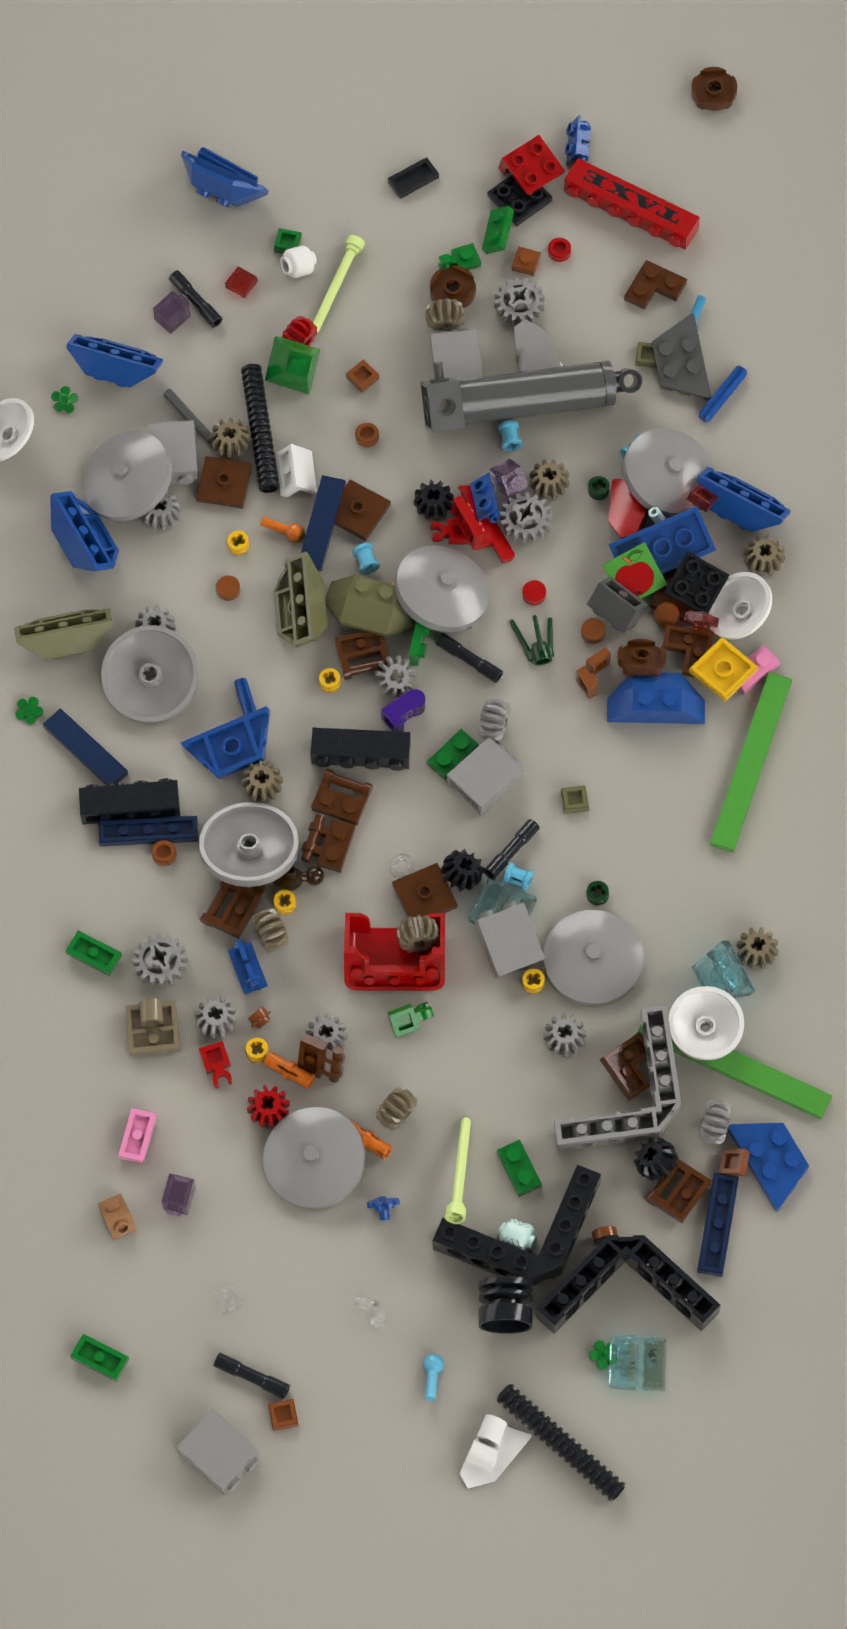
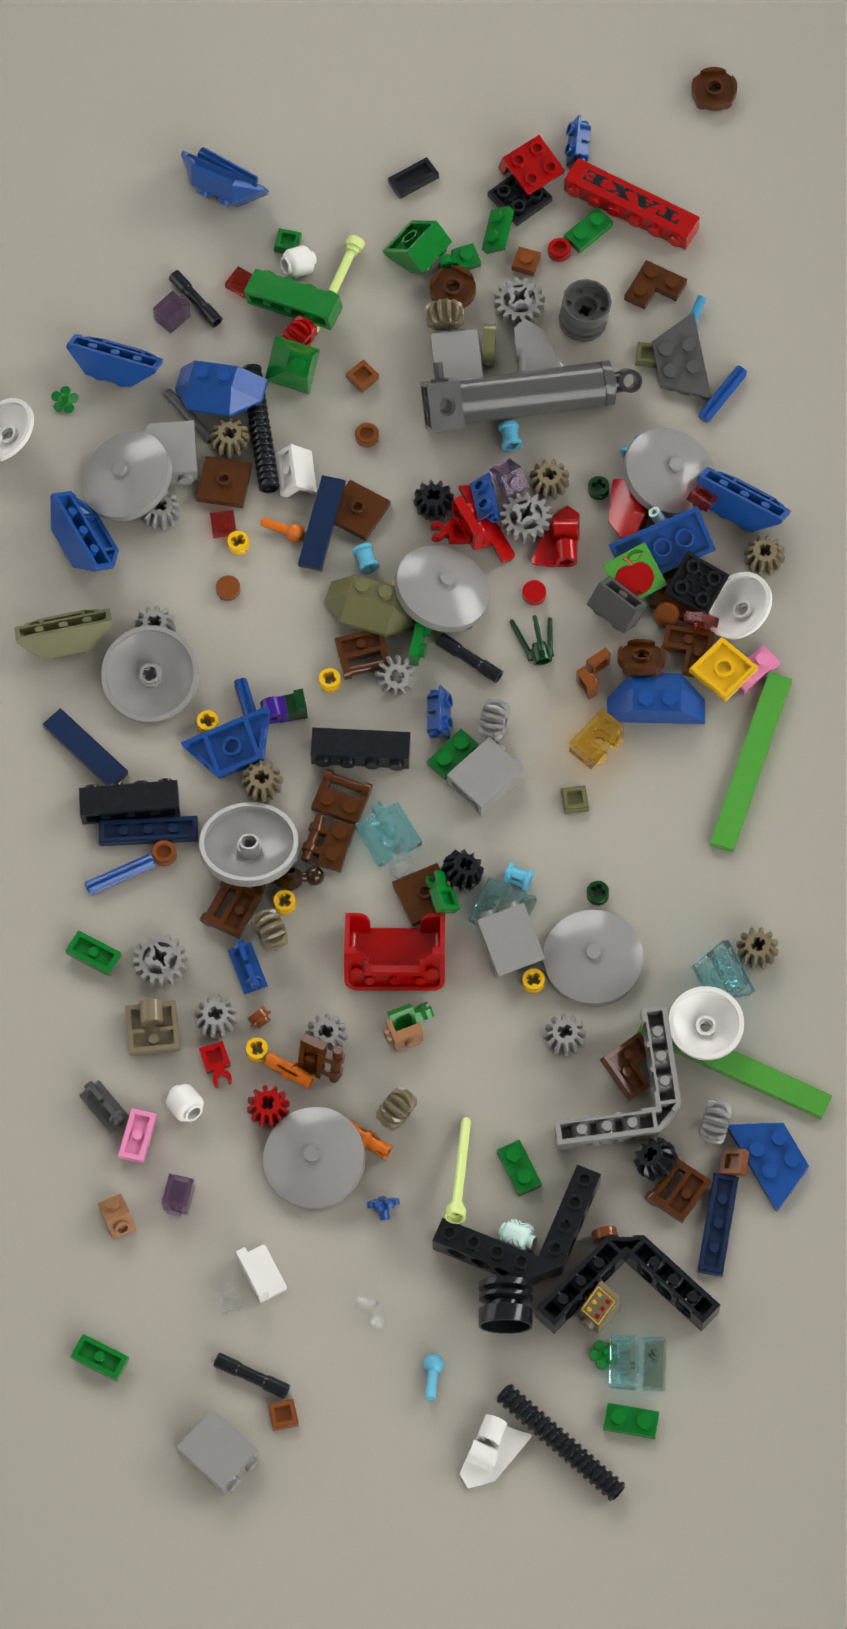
green plant [15,697,43,724] -> none
olive wedge [274,552,328,648] -> none
dark purple leg [381,689,426,732] -> none
dark tan gear [396,915,440,954] -> none
black piece [483,819,540,880] -> none
dark orange tile [581,618,606,644] -> none
none -> dark grey hinge [79,1080,129,1133]
none -> axle [85,854,155,895]
none -> white head [166,1084,204,1122]
none -> blue wedge [175,360,268,417]
none -> yellow bush [197,710,219,733]
none -> clear red plate [210,510,236,538]
none -> white panel [236,1245,287,1303]
none -> green brick [244,269,343,330]
none -> leg [260,688,308,724]
none -> clear light blue bracket [355,801,422,867]
none -> green slope [382,220,452,273]
none -> medium nougat bracket [383,1019,424,1051]
none -> green plate [425,870,460,913]
none -> blue hinge [427,685,453,739]
none -> olive beam [482,324,496,366]
none -> red panel [531,505,580,567]
none -> dark grey wheel [558,279,612,342]
none -> green plate [564,207,613,253]
none -> clear yellow brick [569,709,624,769]
none -> dark tan slope [579,1280,621,1334]
none -> green plate [603,1403,659,1440]

